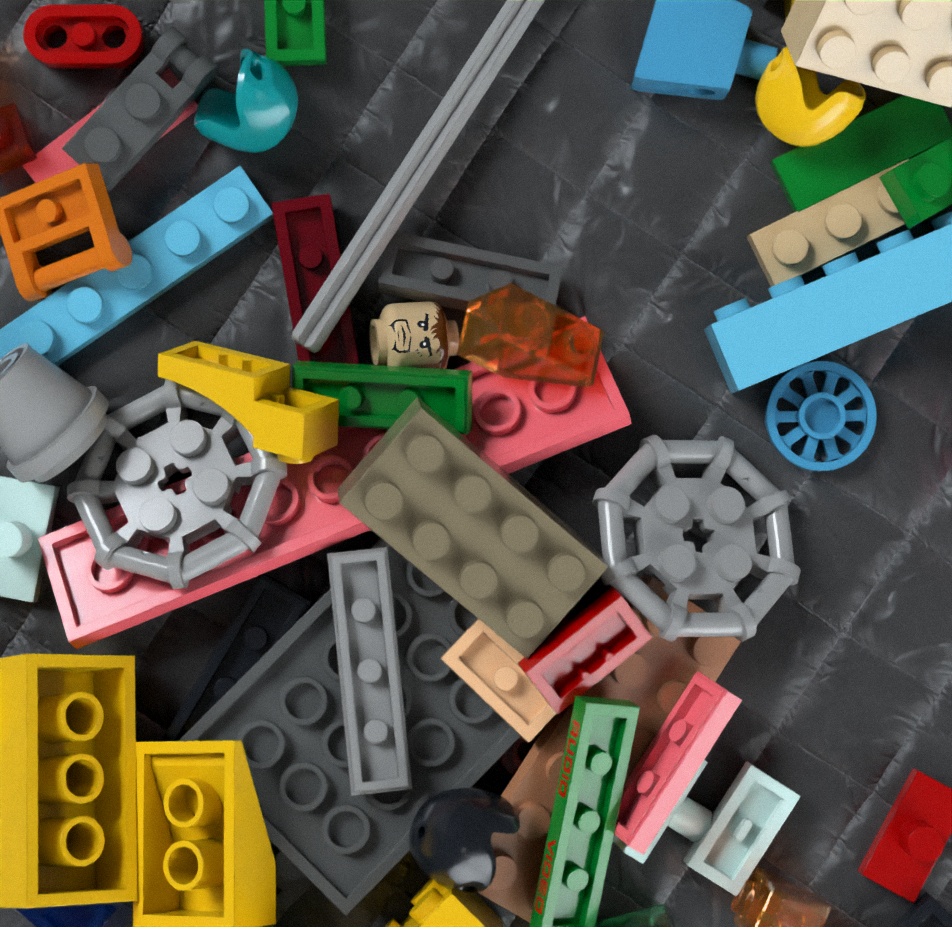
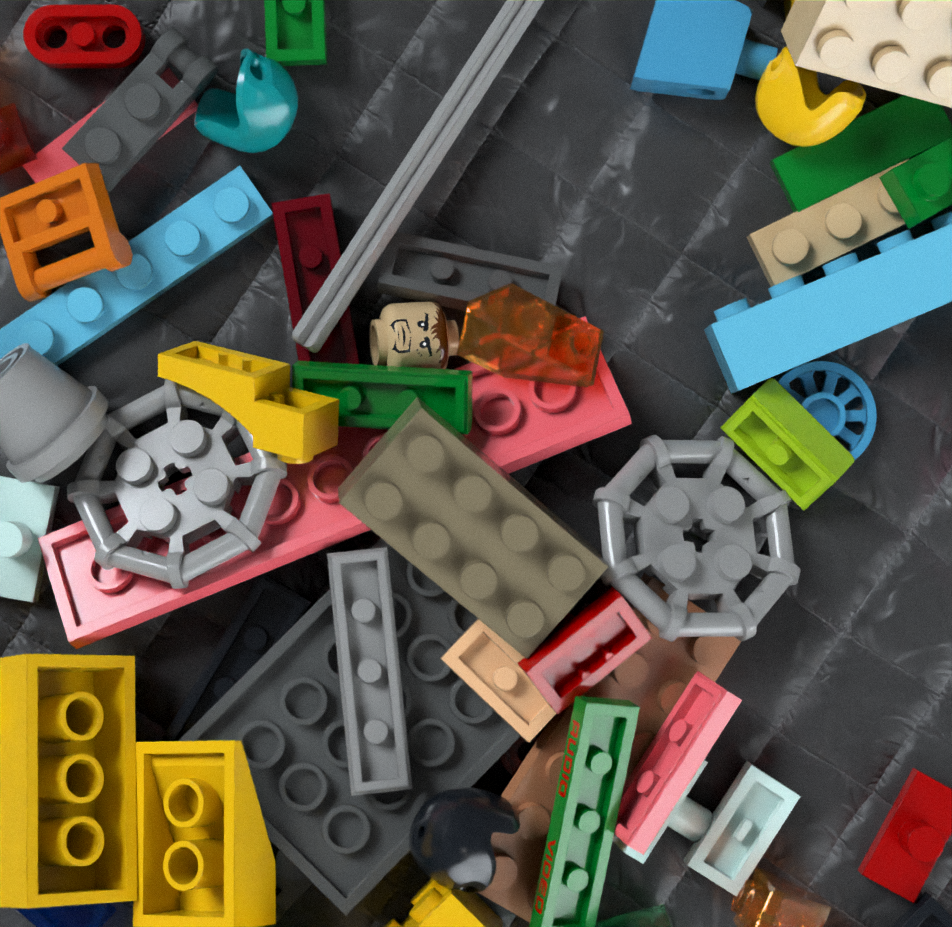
none -> lime slope [720,378,855,510]

